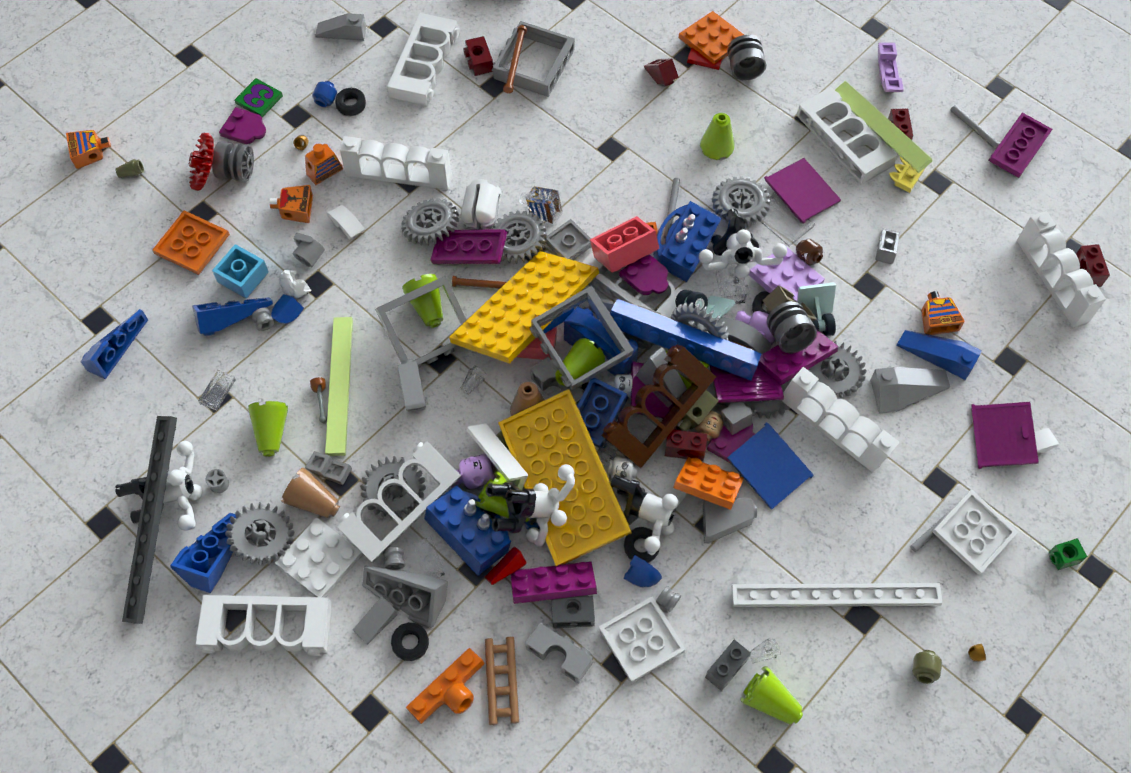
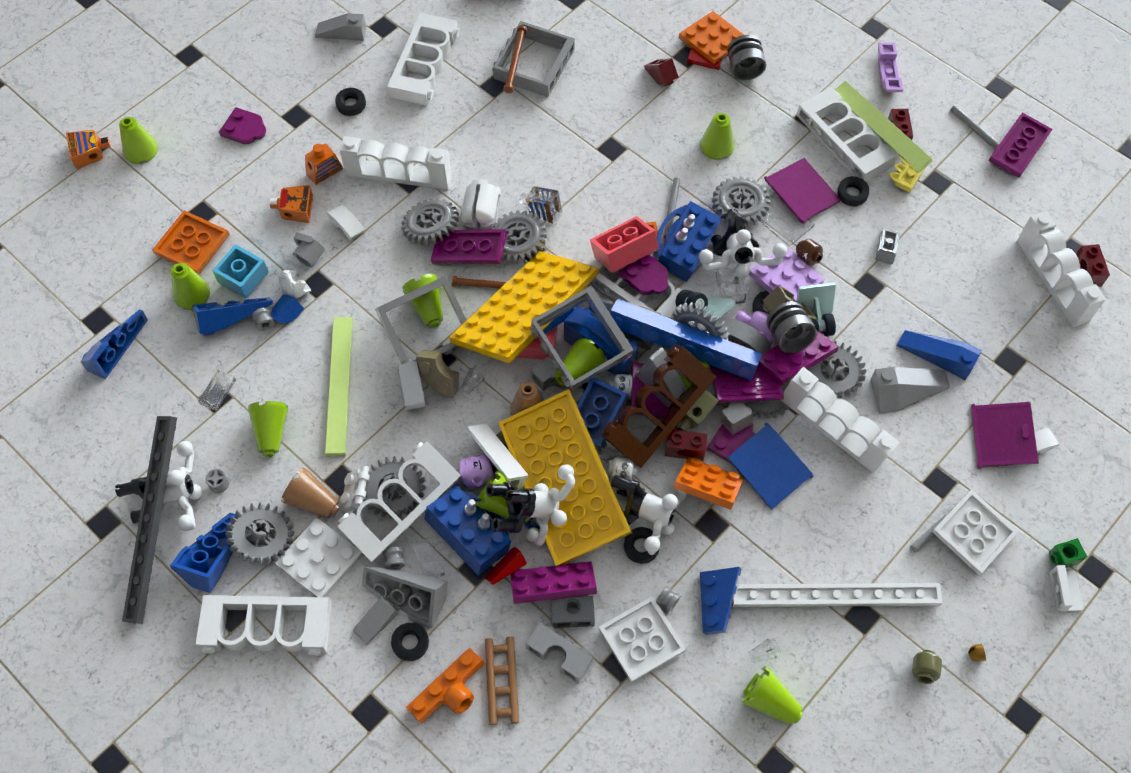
olive cone [115,159,144,178] -> none
red gear [188,133,214,191] -> none
flat silver wheel [212,141,254,182] -> none
green tile [234,78,283,117] -> none
pearl gold hinge [293,135,309,150] -> none
light grey slope [305,451,352,485] -> none
hinge [310,377,327,423] -> none
blue head [312,81,337,107] -> none
dark red brick [463,36,493,76] -> none
light grey plate [544,219,591,260] -> none
blue brick [624,555,662,587] -> none
tan head [695,411,724,441] -> none
light grey slope [703,498,757,543] -> none
dark grey brick [705,639,751,691] -> none
torso [922,291,965,335] -> none
none -> lime cone [119,117,158,164]
none -> lime cone [171,263,210,310]
none -> white plate [340,466,370,513]
none -> dark tan brick [416,350,459,398]
none -> blue wing [700,567,742,635]
none -> black tyre [837,176,869,206]
none -> white panel [1050,565,1084,612]

